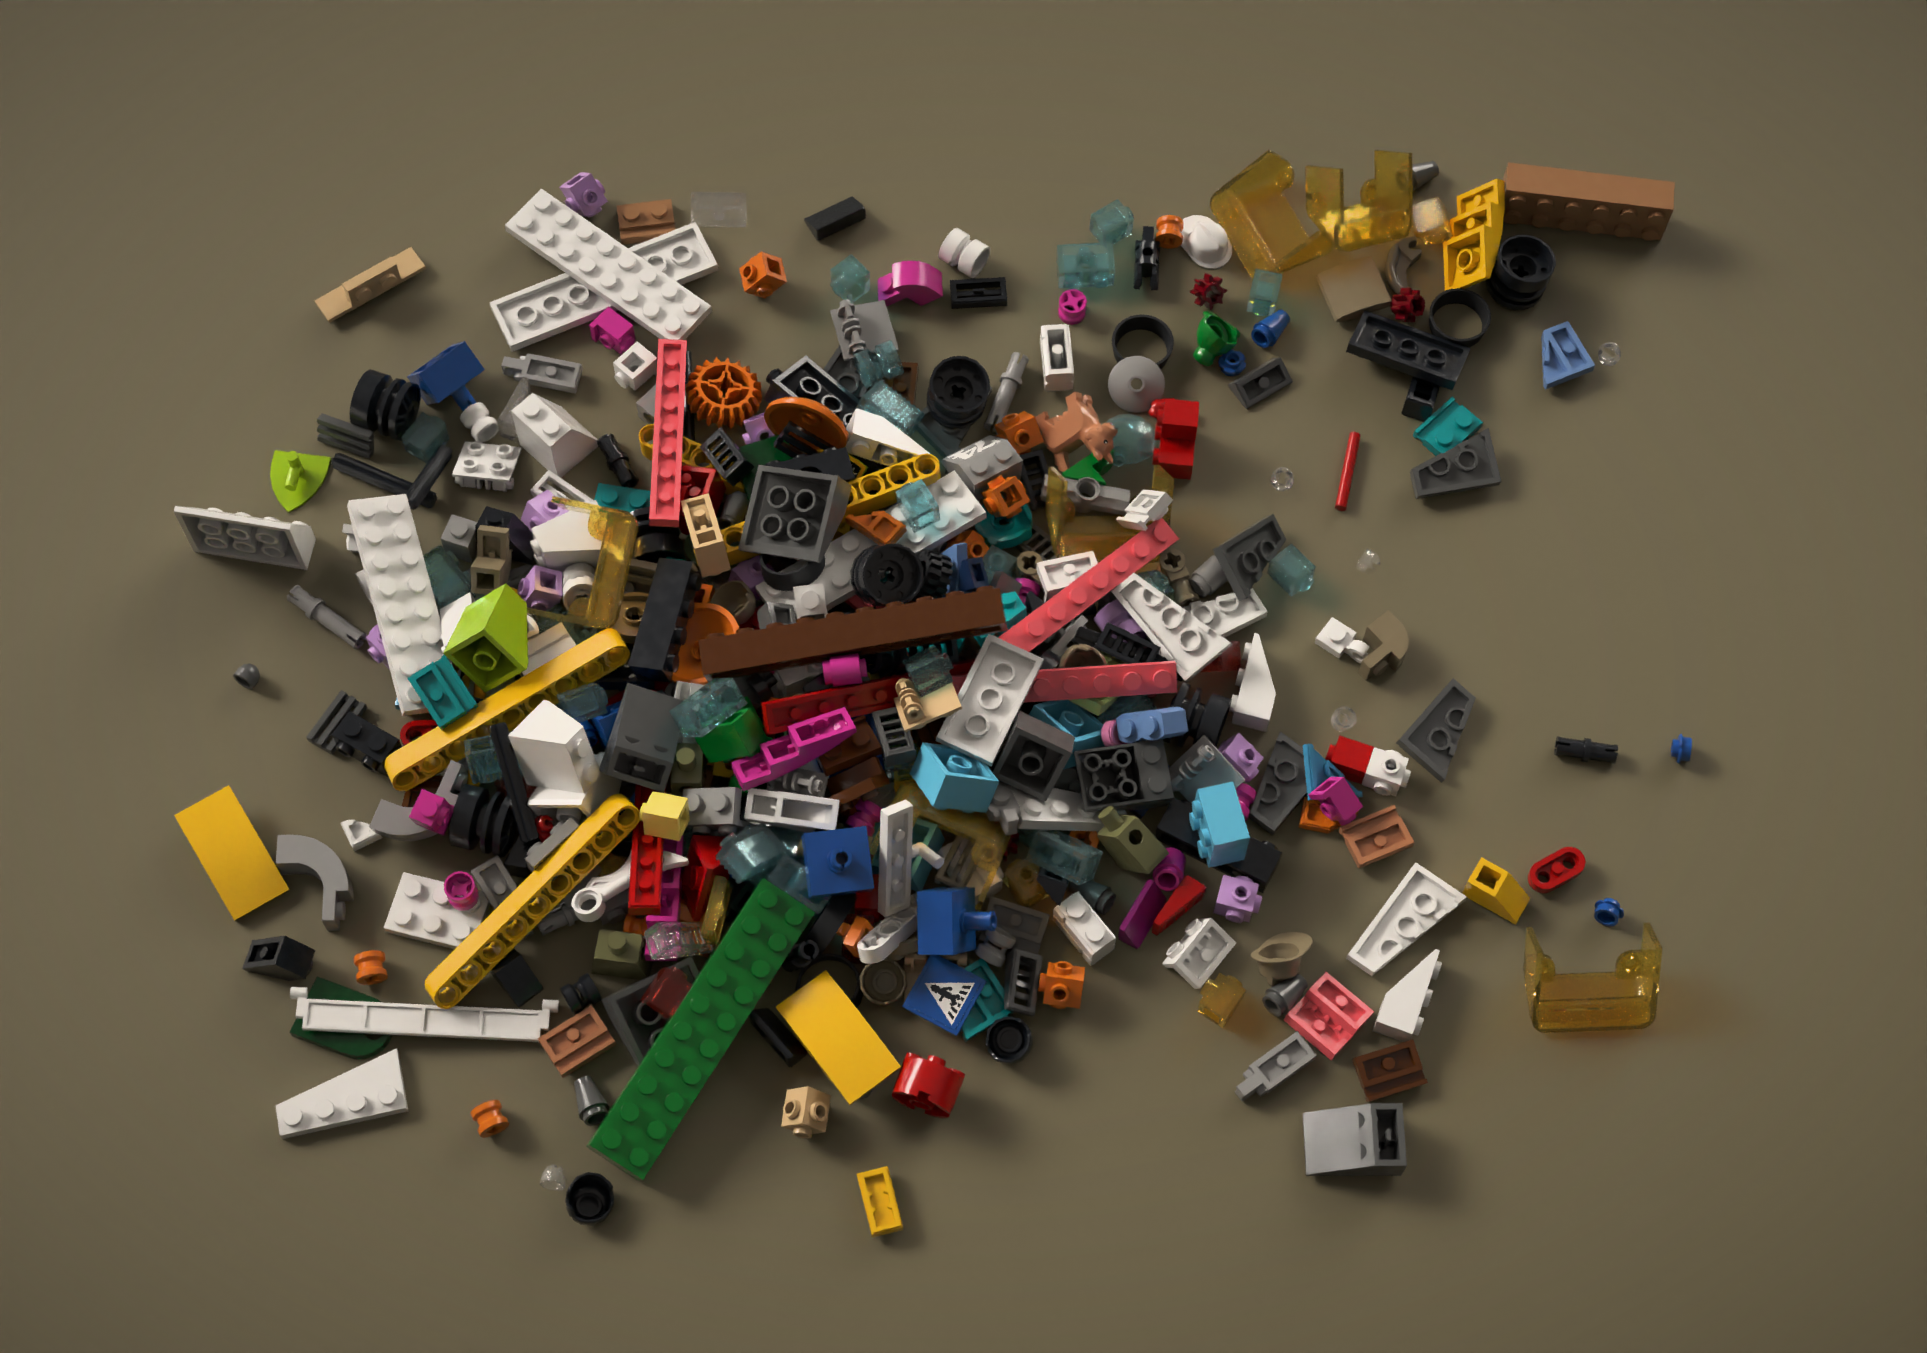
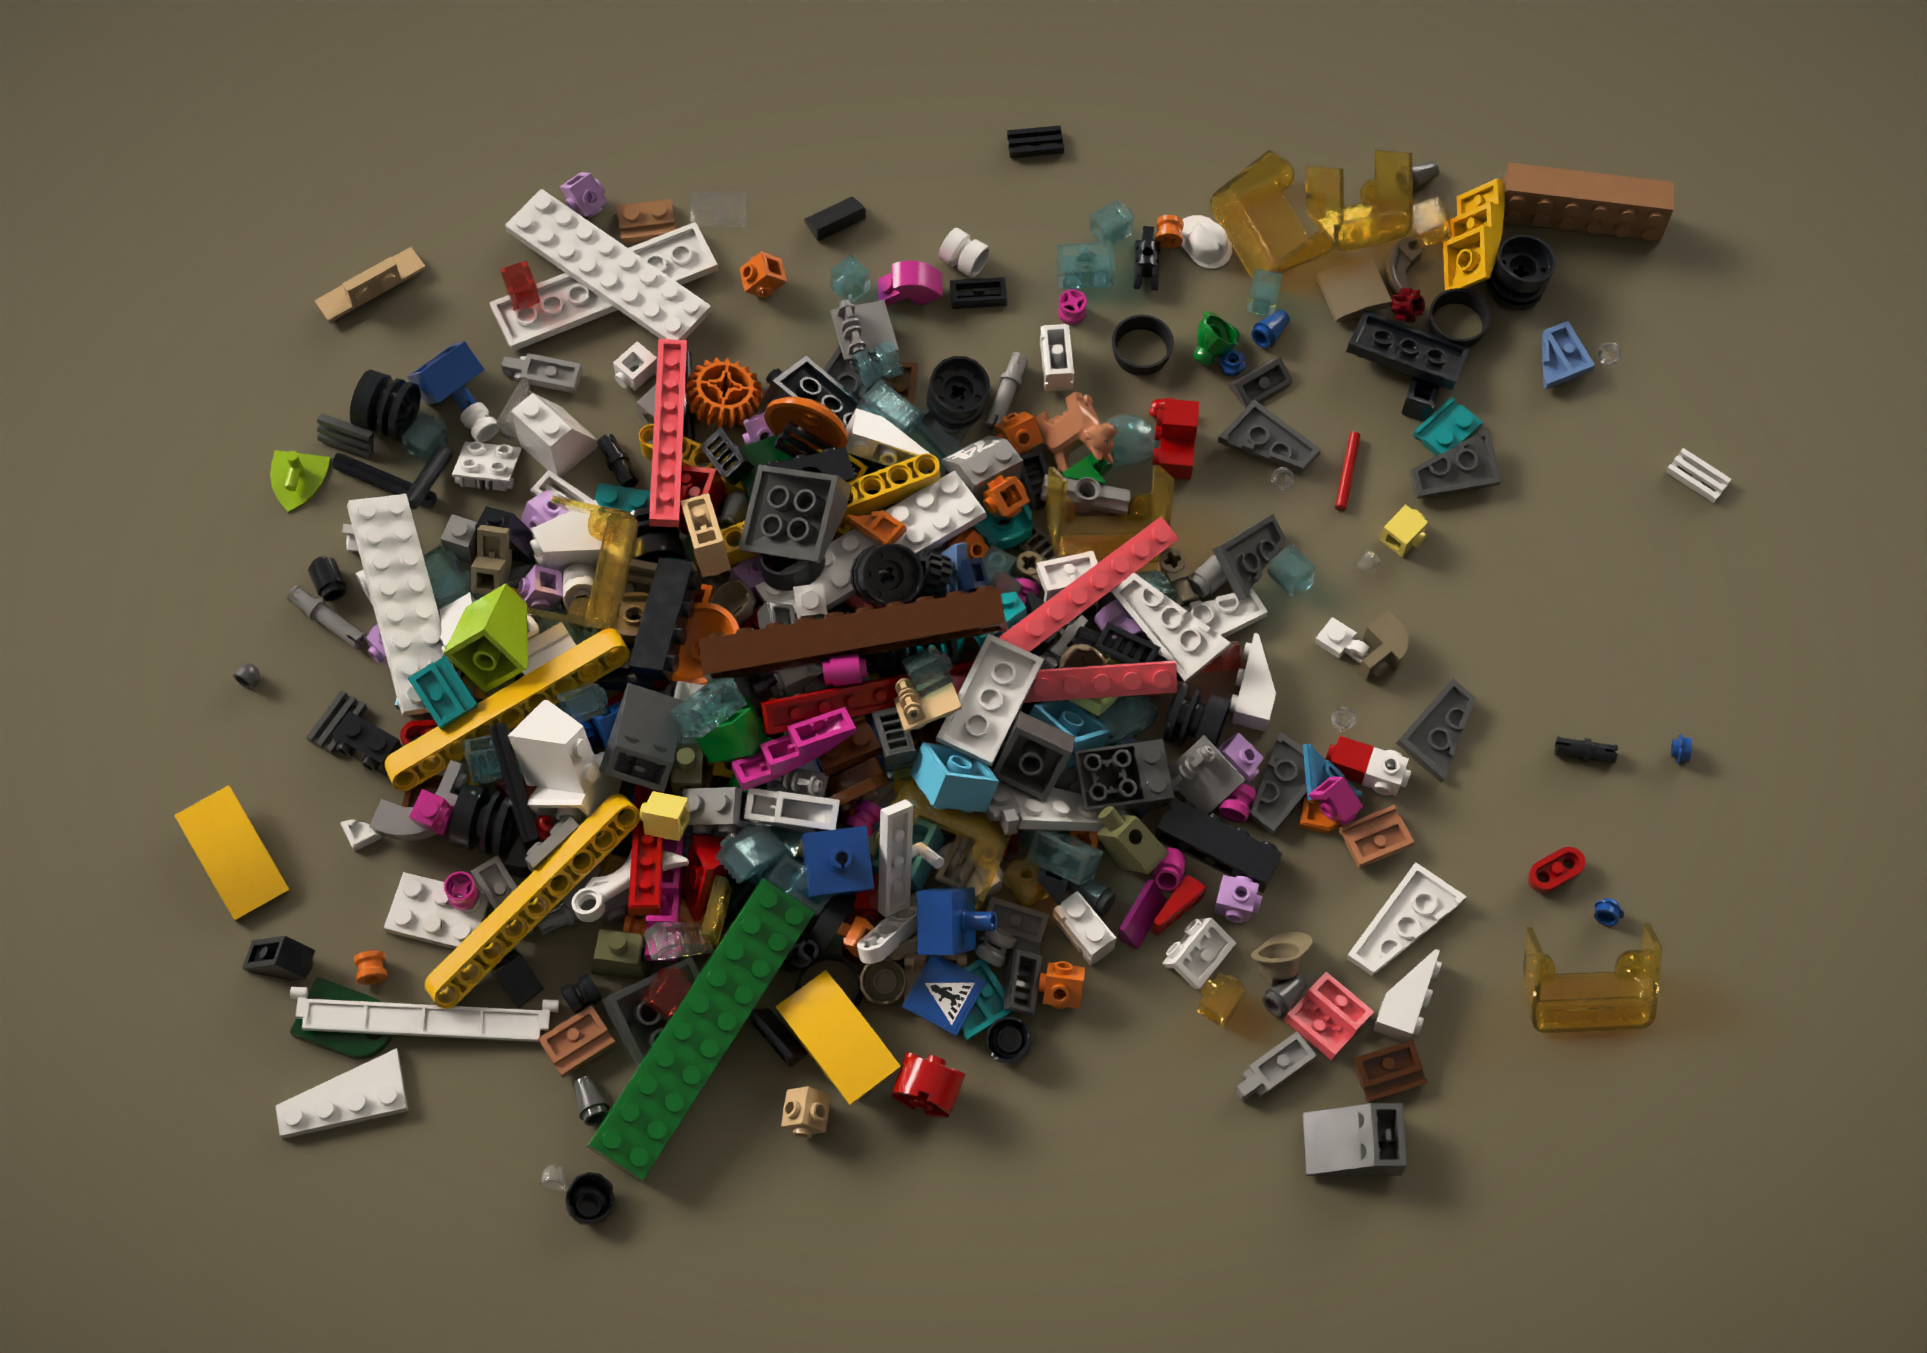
white slope [174,506,316,570] -> none
light grey arch [276,835,354,931] -> none
orange wheel [470,1100,509,1138] -> none
dark pink brick [589,306,636,355] -> none
yellow plate [857,1166,903,1238] -> none
clear light blue brick [896,479,940,533] -> none
bright pink tile [1101,719,1128,747] -> none
light grey dish [1108,356,1165,413] -> none
white plate [1116,489,1173,531] -> none
medium blue brick [1116,707,1188,743] -> none
medium azure brick [1189,781,1250,868] -> none
dark red gear [1190,273,1227,310] -> none
yellow slope [1462,857,1530,925] -> none
none -> black brick [308,556,346,602]
none -> clear red brick [500,260,540,311]
none -> black tile [1007,125,1064,158]
none -> dark grey wing [1217,400,1321,473]
none -> light yellow brick [1380,504,1428,557]
none -> white tile [1666,448,1731,503]

